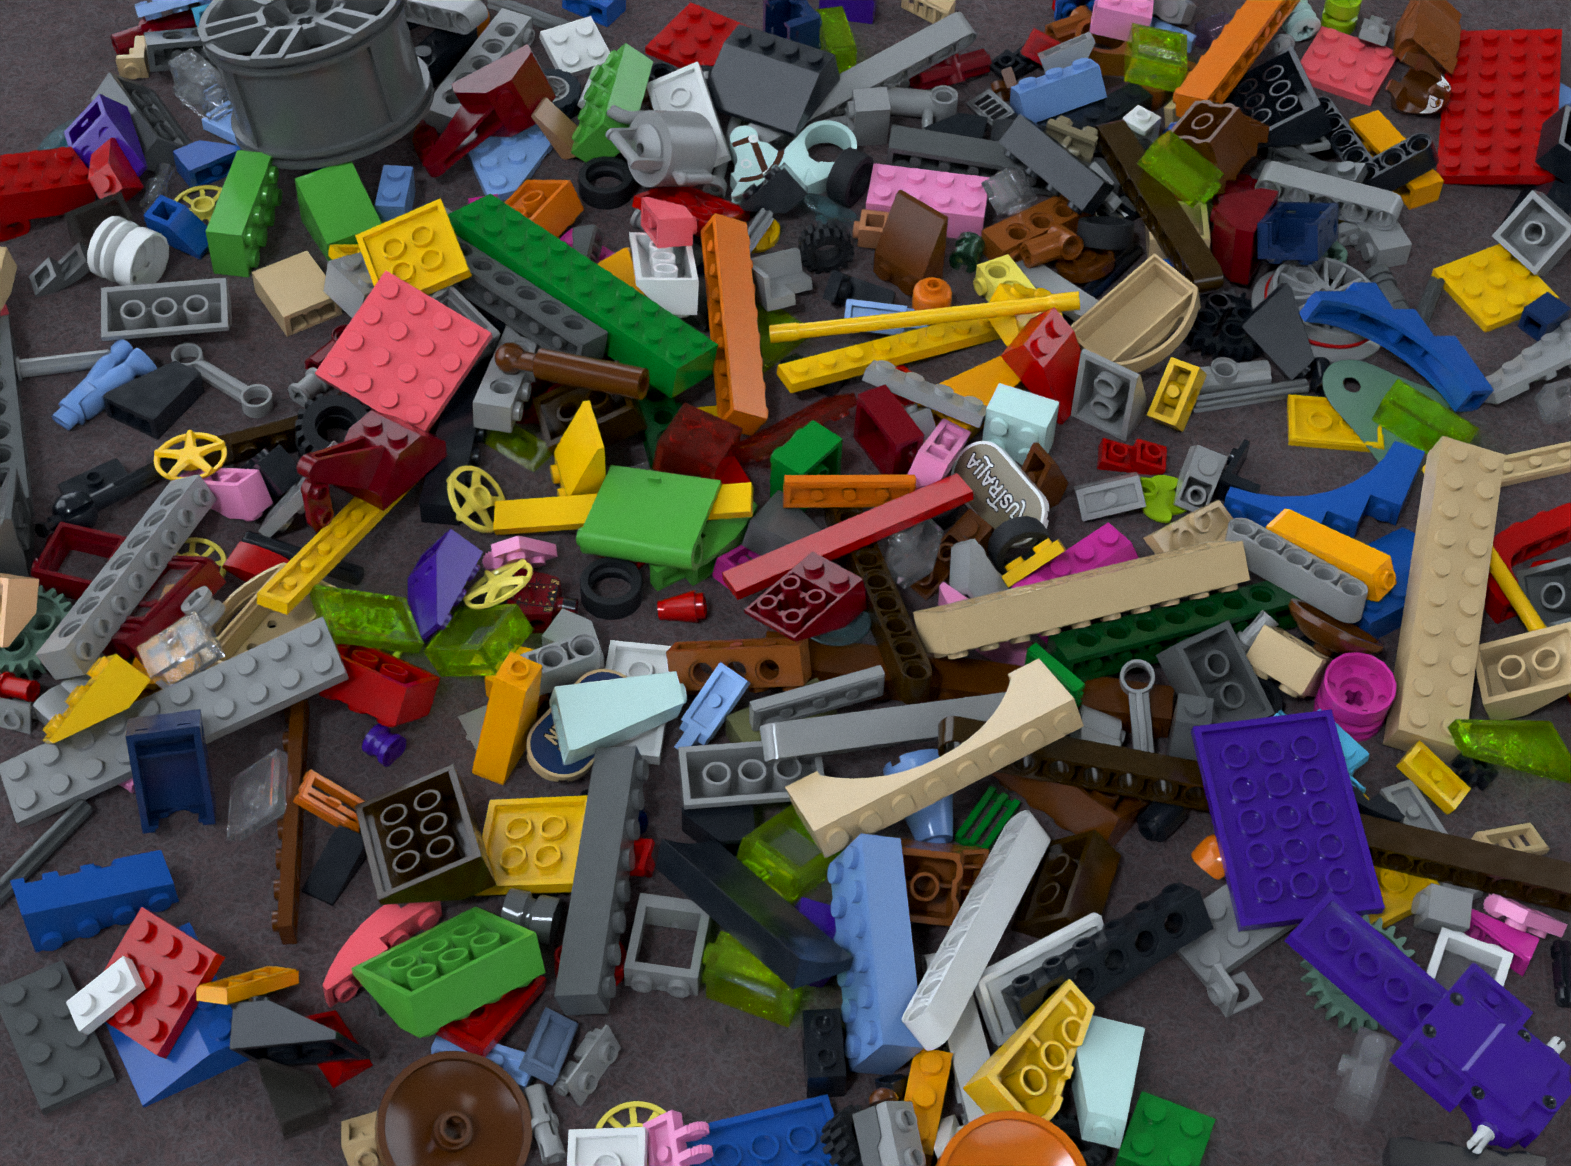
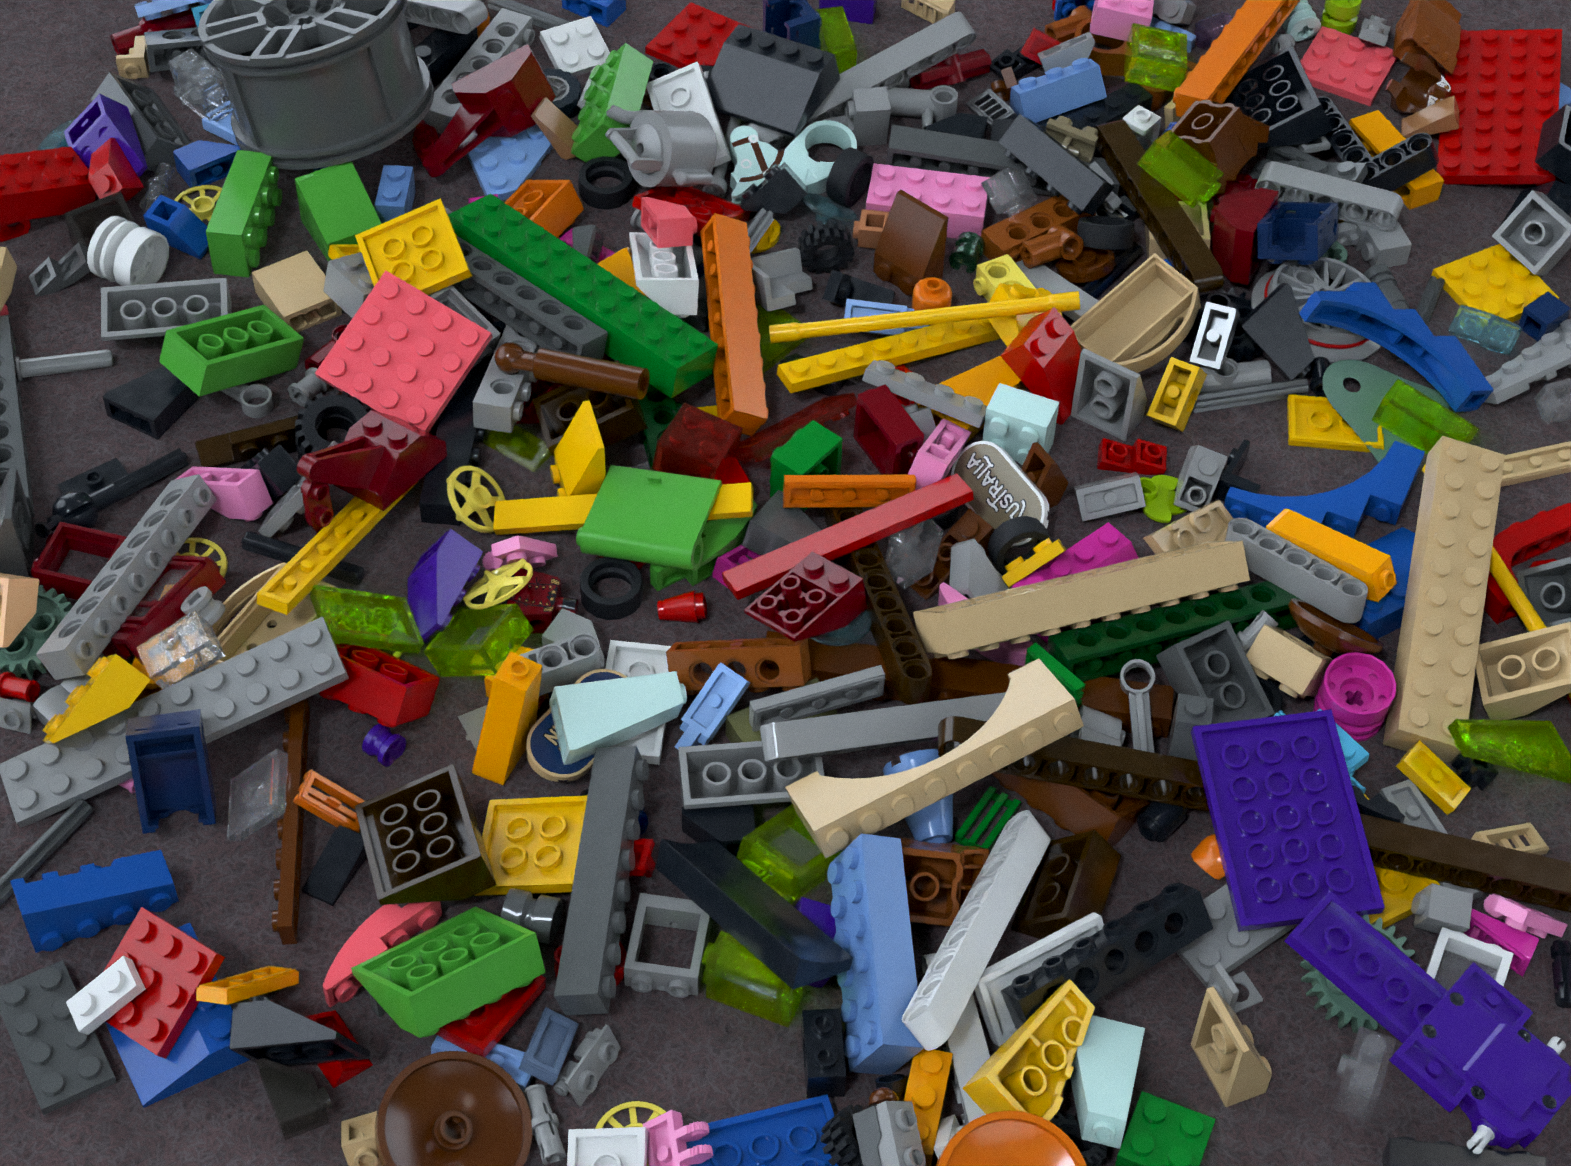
medium blue piece [52,339,157,430] -> none
yellow wheel [154,430,227,480] -> none
red slope [222,541,290,582] -> none
none -> bright green brick [159,305,304,396]
none -> slope [1189,302,1240,370]
none -> tan slope [1191,986,1272,1107]
none -> medium nougat slope [1401,96,1459,139]
none -> clear light blue slope [1448,305,1522,355]

